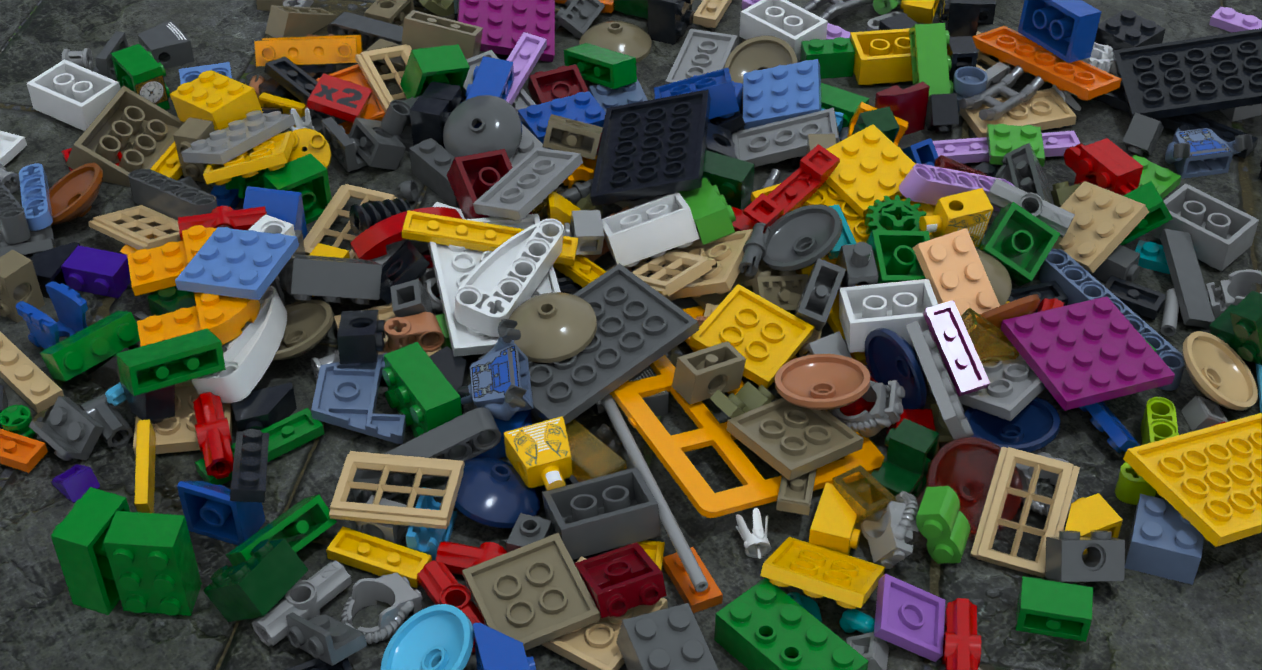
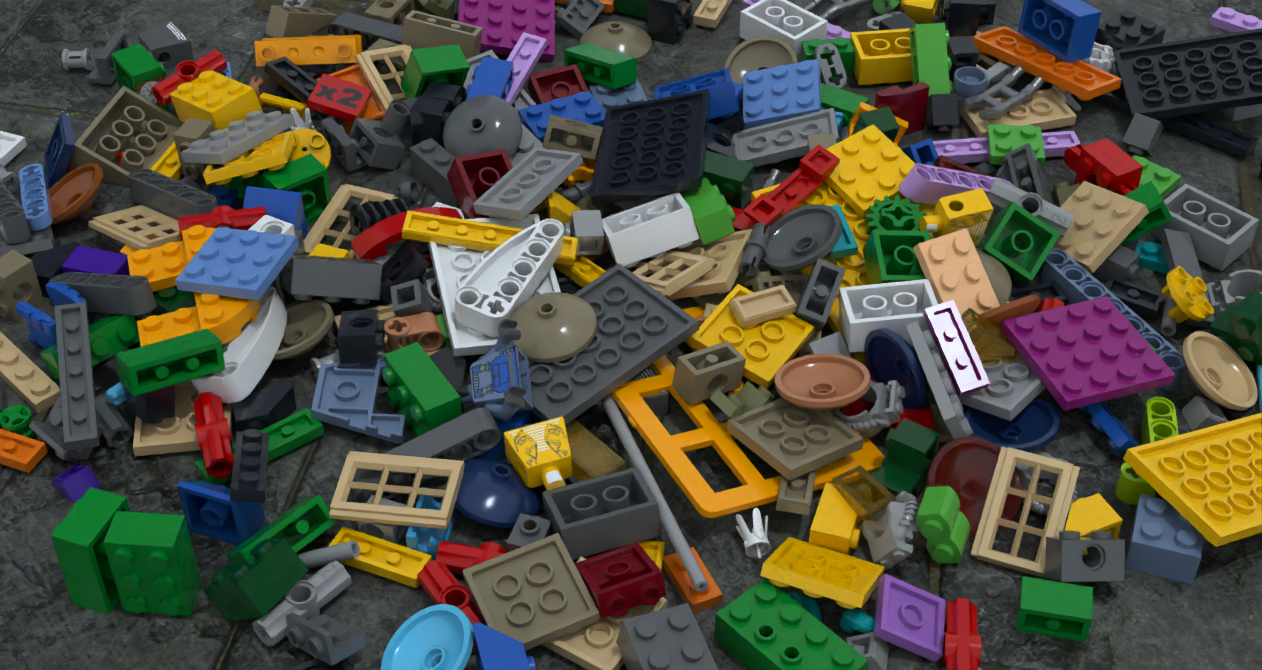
white brick [27,59,121,131] -> none
yellow tile [134,419,156,513] -> none
light grey piece [341,572,423,644] -> none
light grey plate [665,29,737,85] -> none
dark grey torso [835,242,878,291] -> none
torso [1165,125,1253,179] -> none
none -> dark blue tile [44,114,75,187]
none -> dark grey beam [49,272,158,315]
none -> dark grey plate [54,302,100,451]
none -> red piece [151,49,227,106]
none -> light grey piece [297,540,360,569]
none -> tan tile [729,285,797,328]
none -> light grey beam [814,43,847,89]
none -> yellow plate [1161,266,1214,323]

